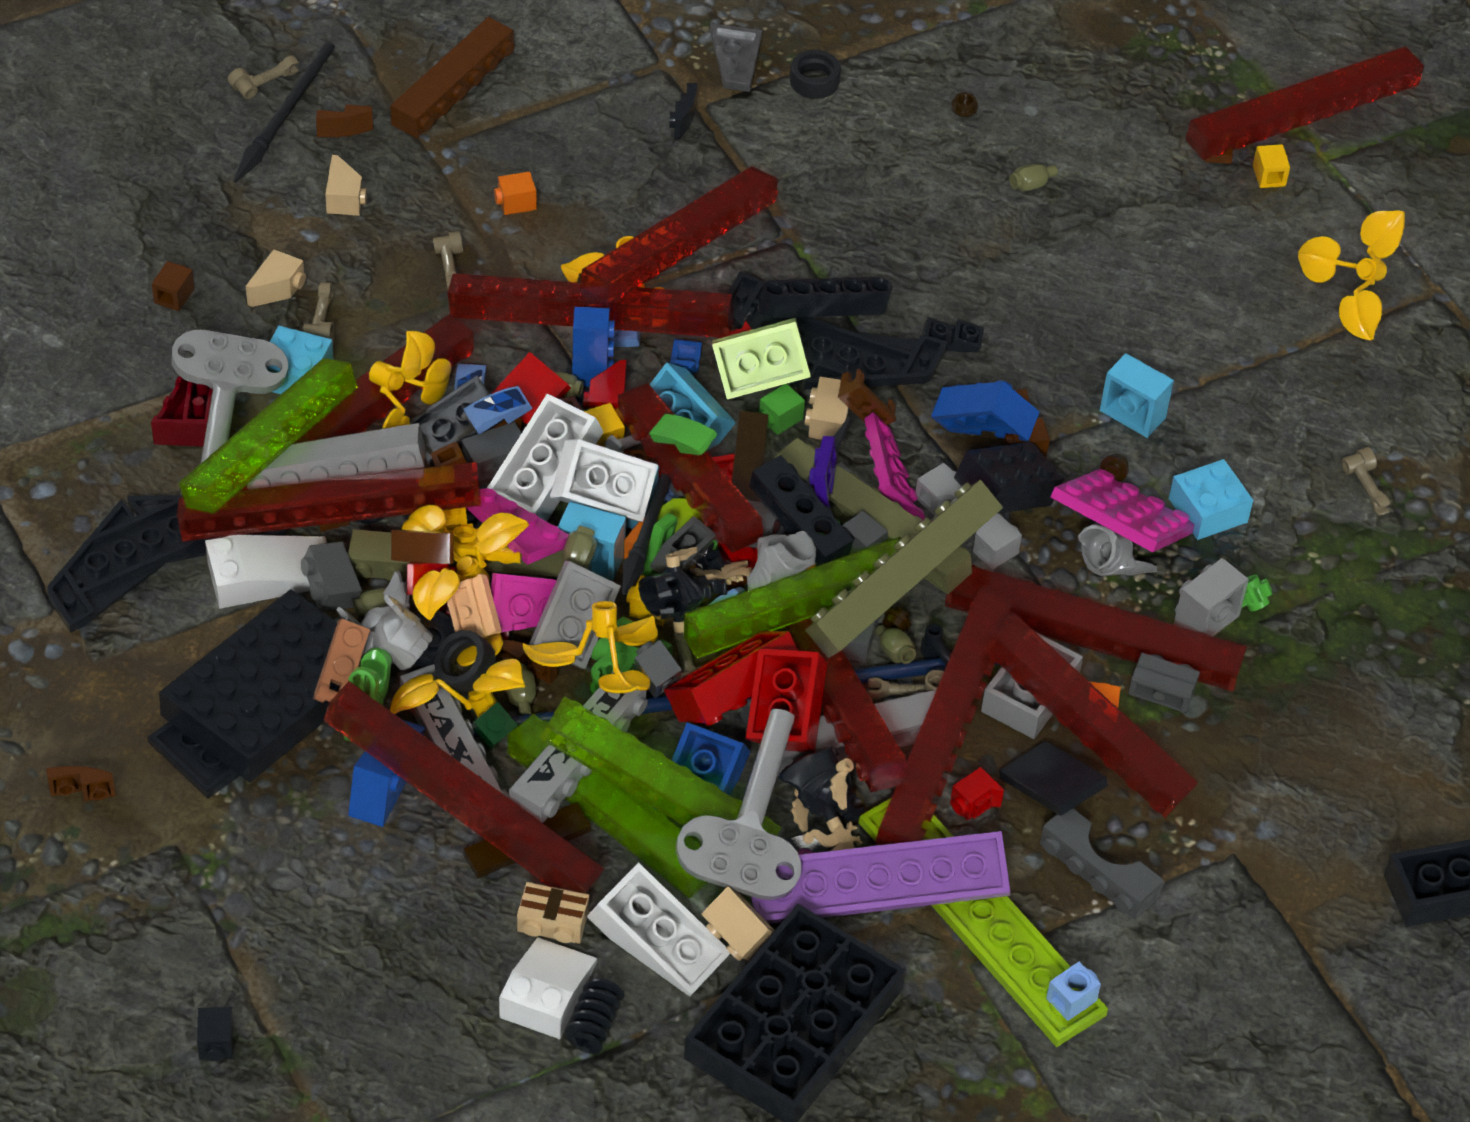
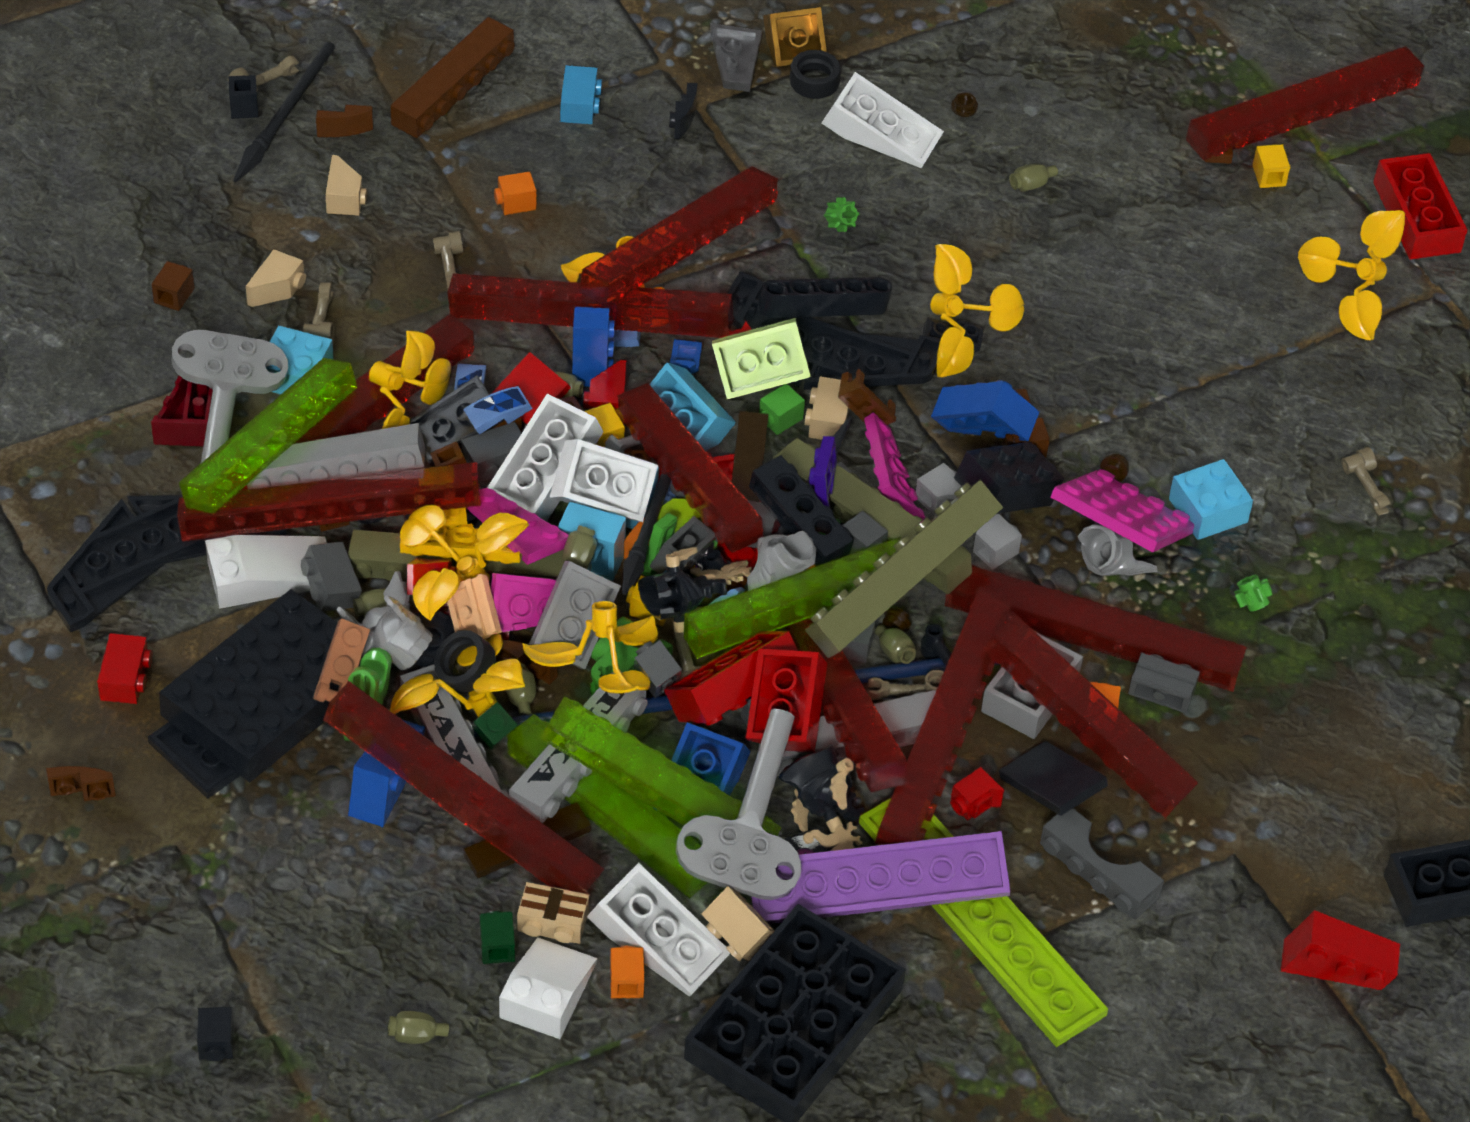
reddish brown slope [391,529,454,564] -> none
black piece [565,978,624,1054] -> none
bright green slope [649,414,717,455] -> none
light blue brick [1046,962,1101,1021] -> none
medium azure brick [1100,353,1174,438] -> none
light grey brick [1173,558,1249,647] -> none
none -> red piece [97,633,153,704]
none -> black brick [228,75,258,119]
none -> olive plant [388,1011,449,1044]
none -> dark green brick [480,911,515,964]
none -> dark azure brick [560,65,602,124]
none -> orange brick [610,945,644,999]
none -> pearl gold slope [763,7,827,67]
none -> white slope [822,72,944,168]
none -> bright green gear [824,197,859,232]
none -> yellow plant [930,244,1024,378]
none -> red wedge [1281,910,1400,990]
none -> red brick [1373,153,1468,260]

